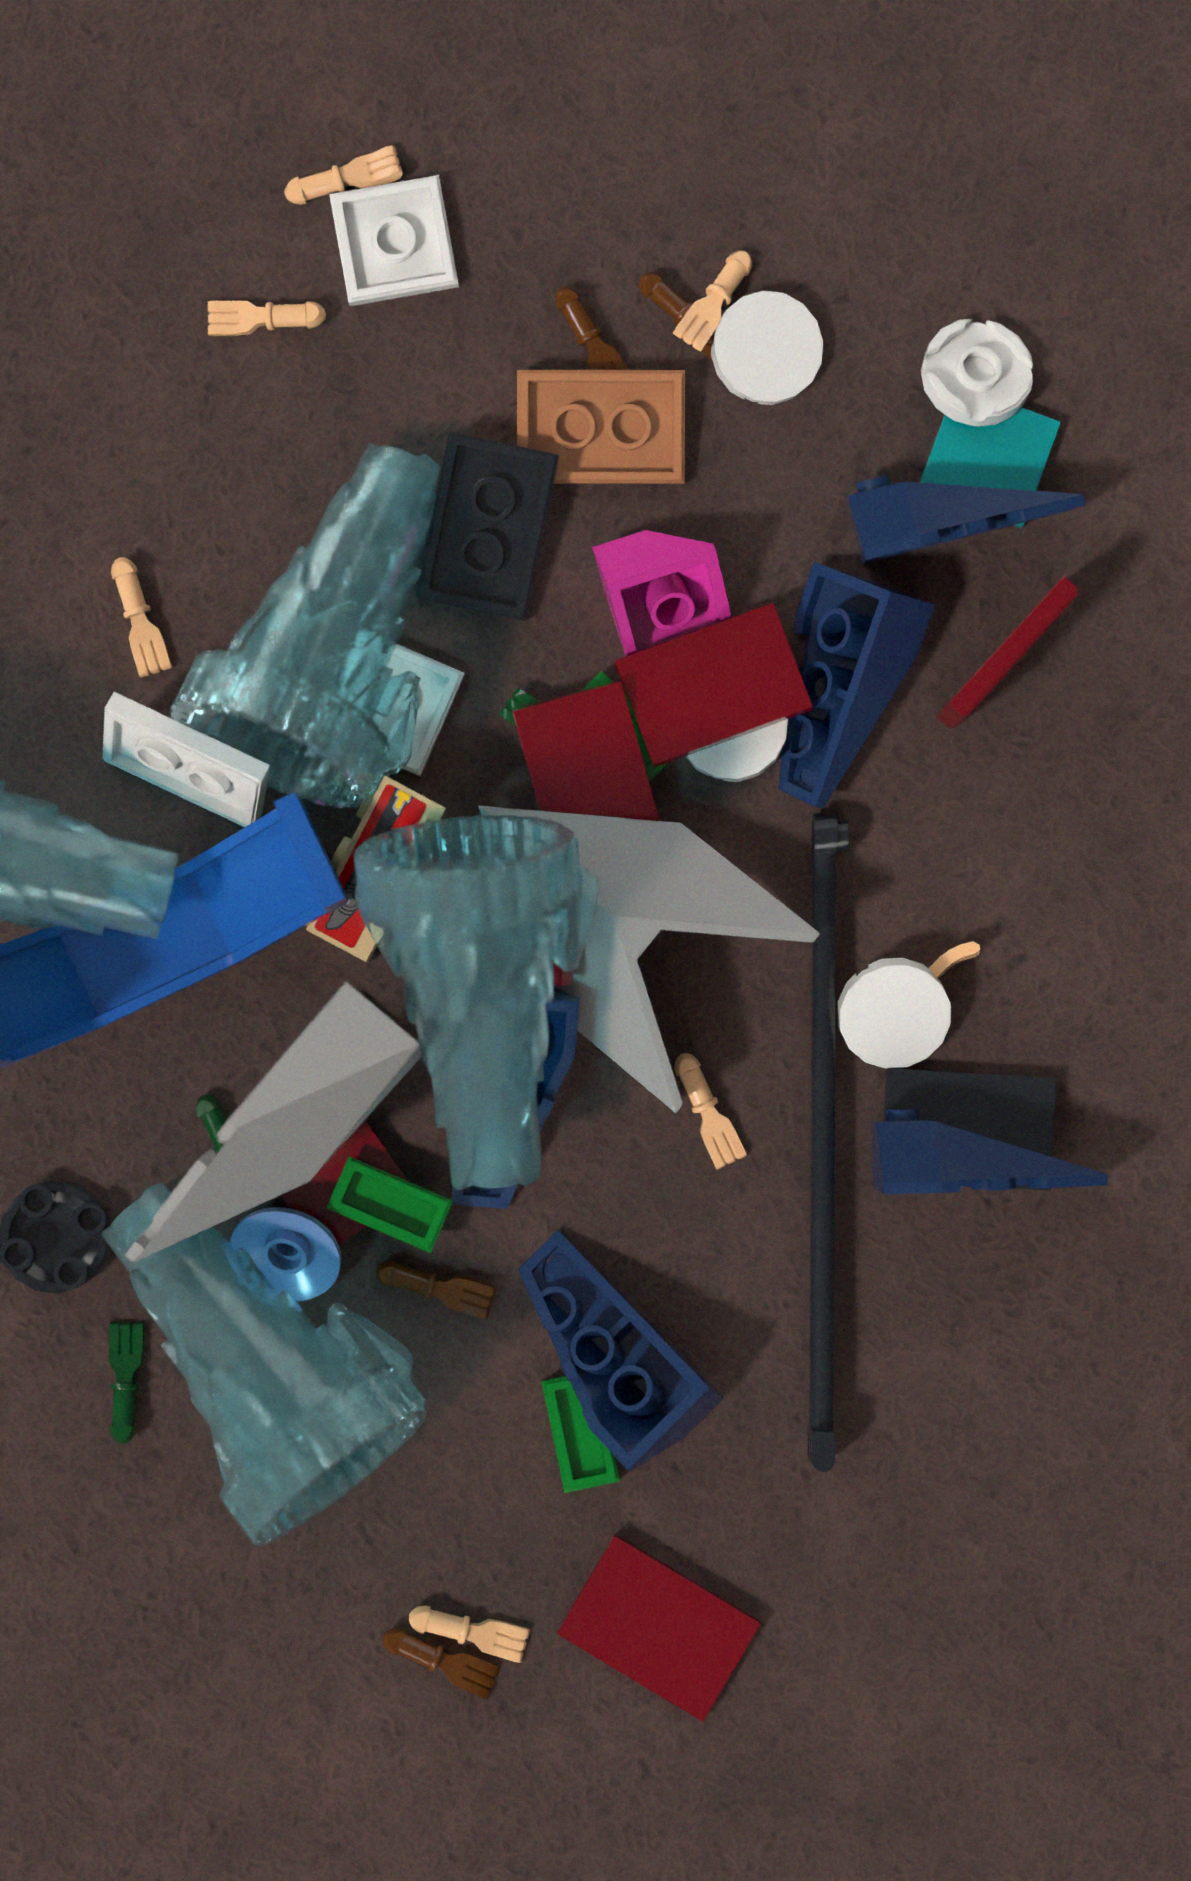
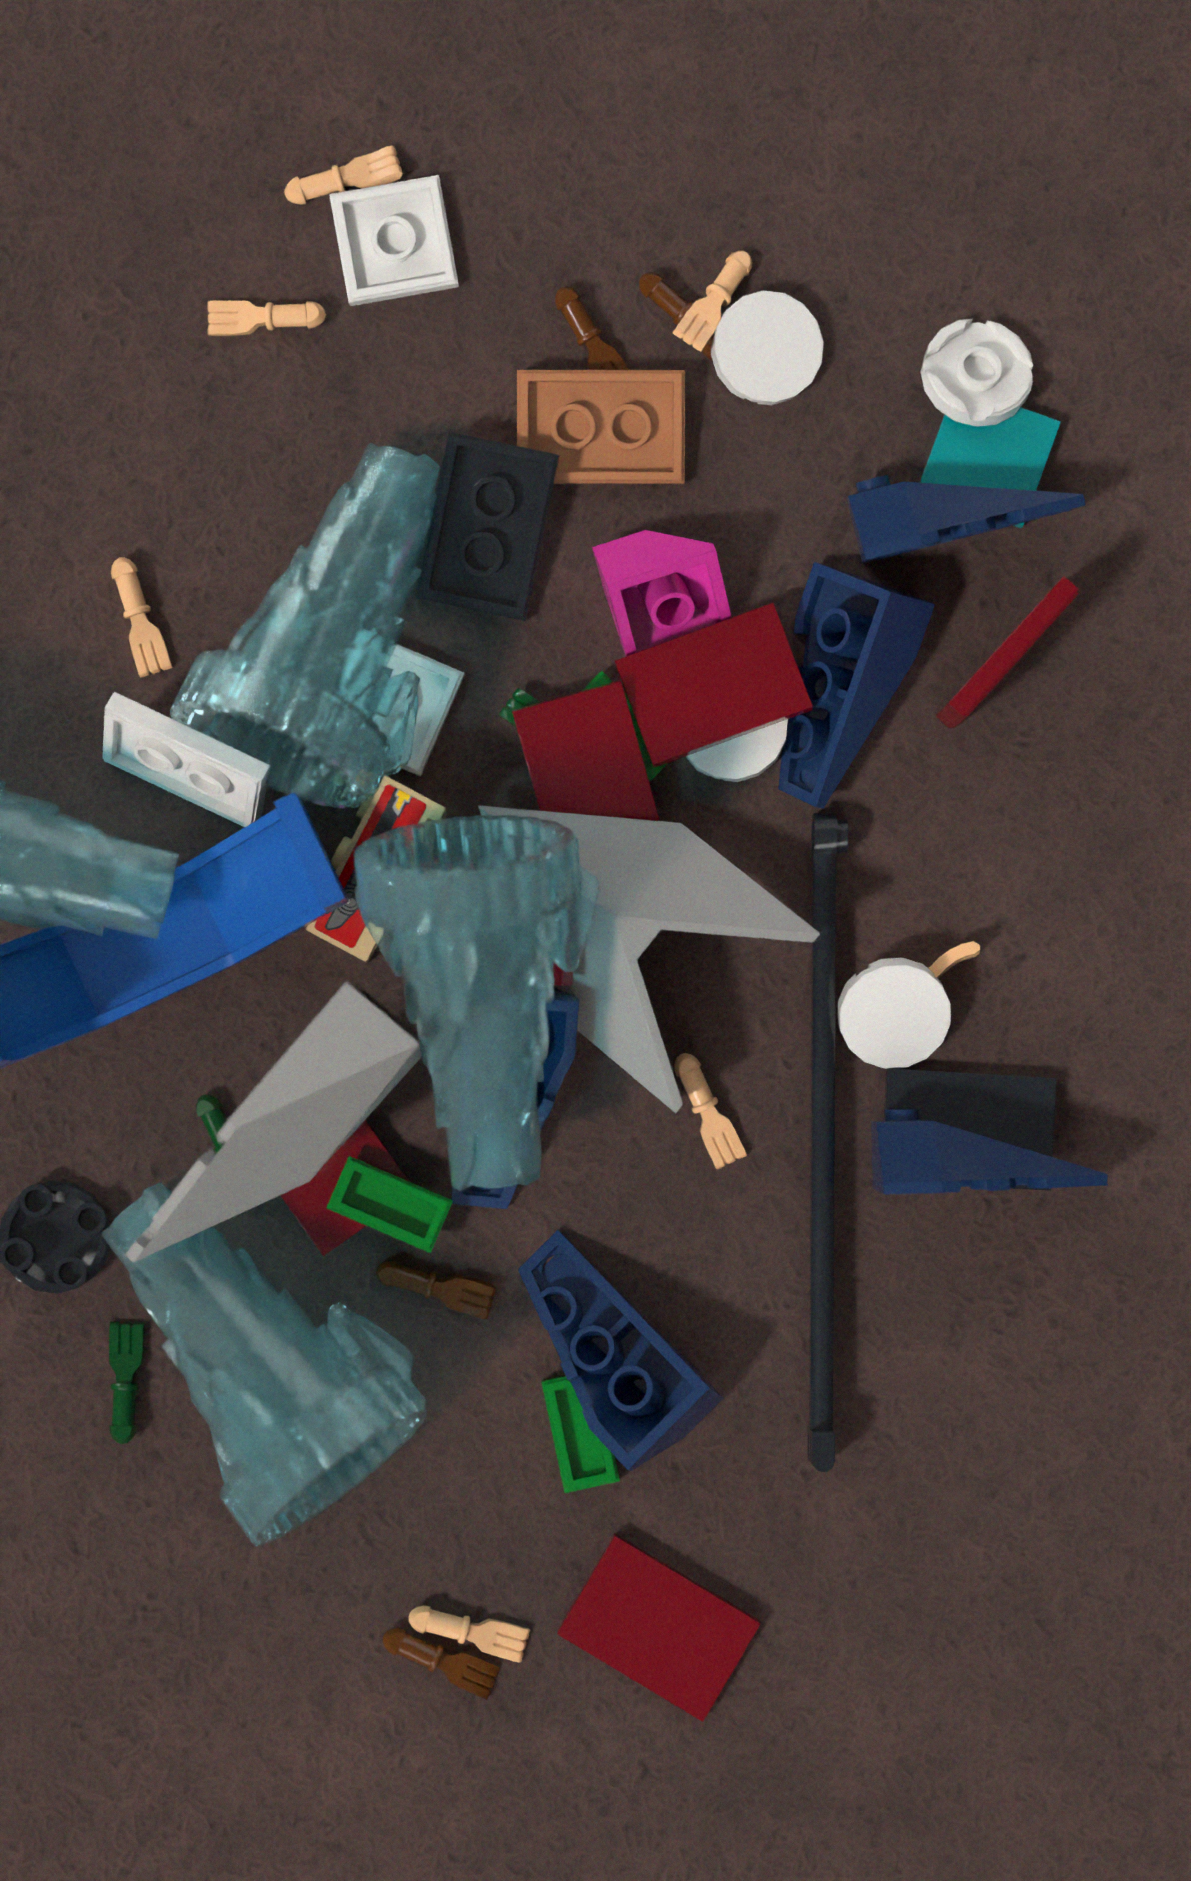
medium blue dish [229,1207,341,1301] -> none

